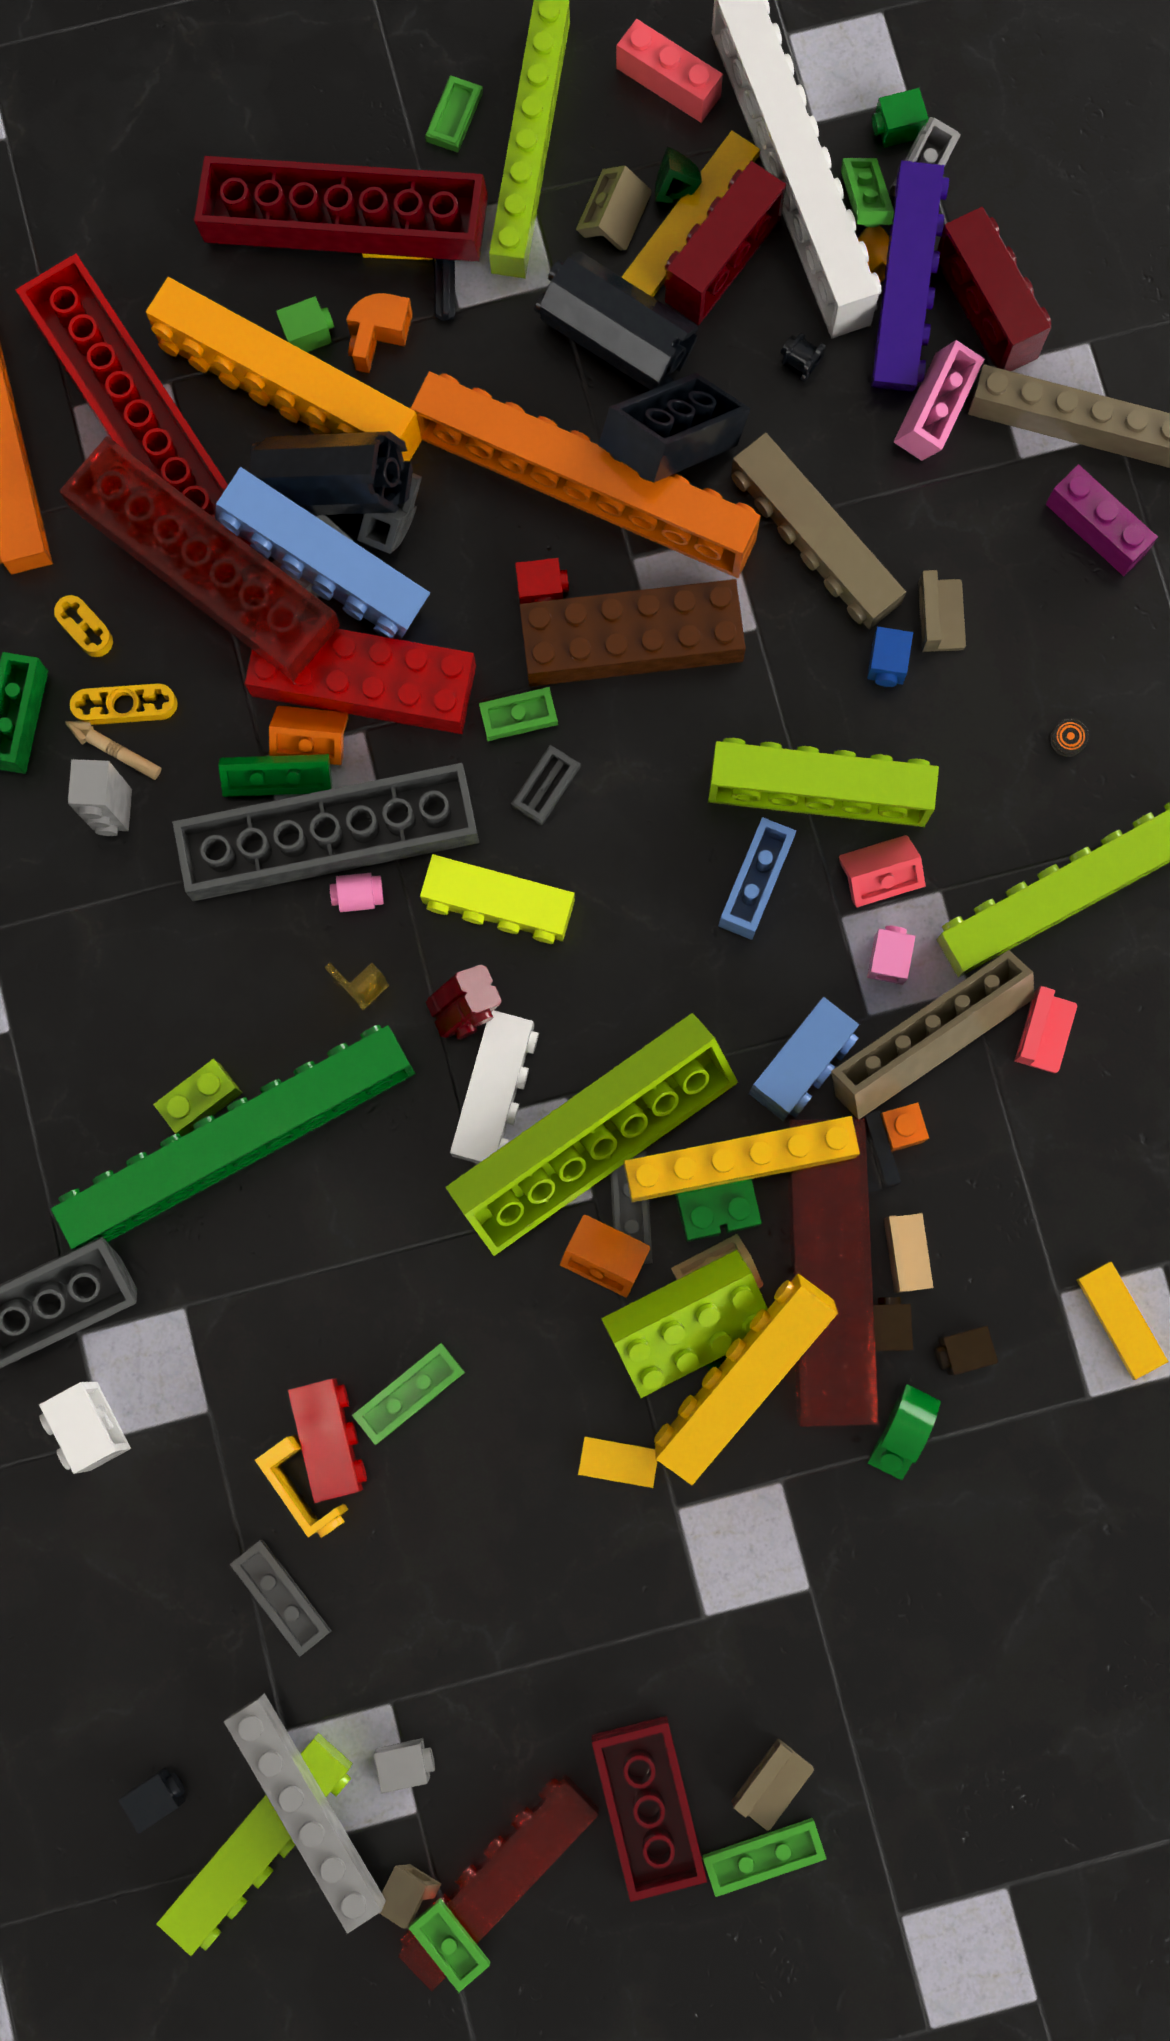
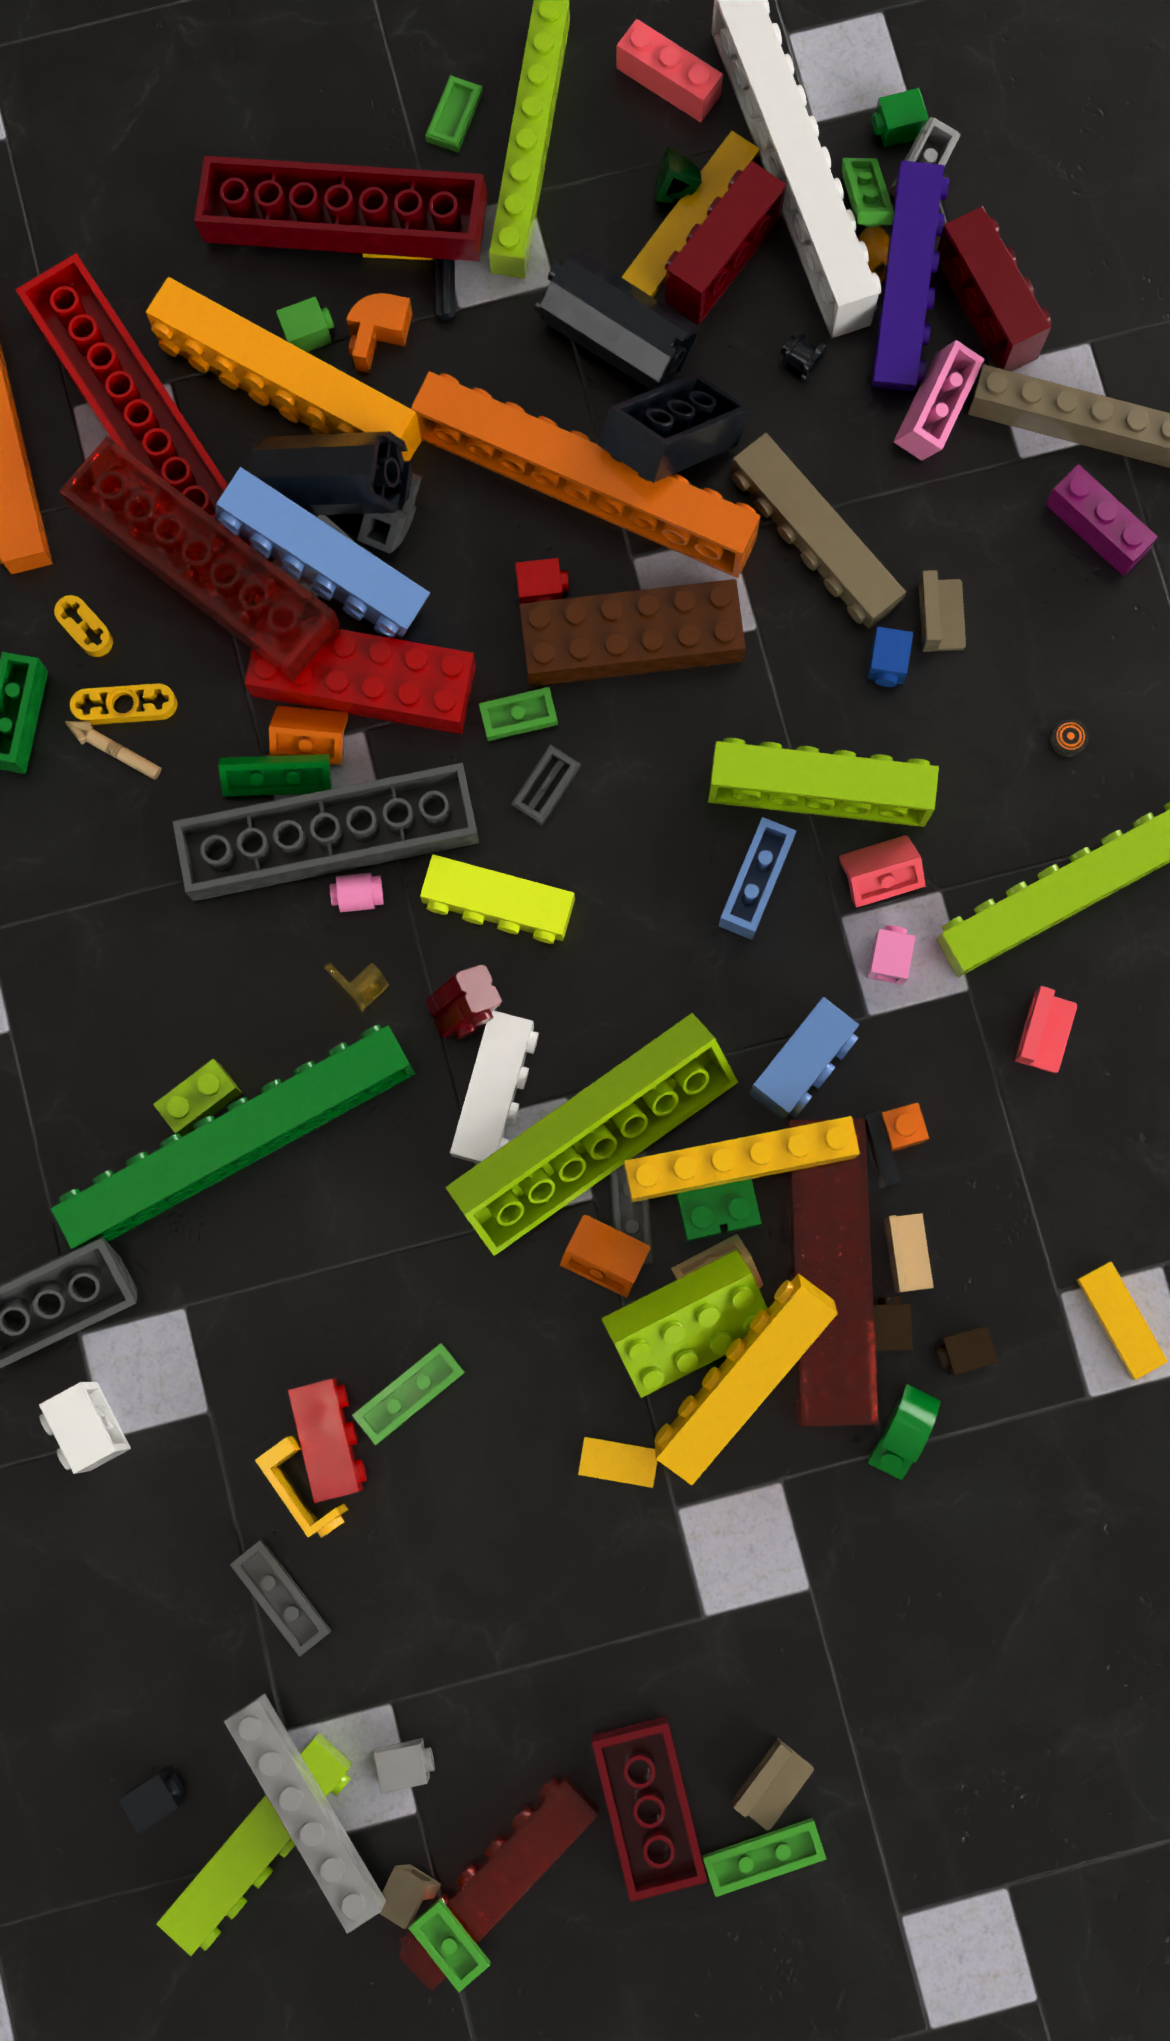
light grey brick [68,759,132,836] -> none
dark tan panel [576,165,652,251] -> none
dark tan brick [831,950,1035,1120] -> none

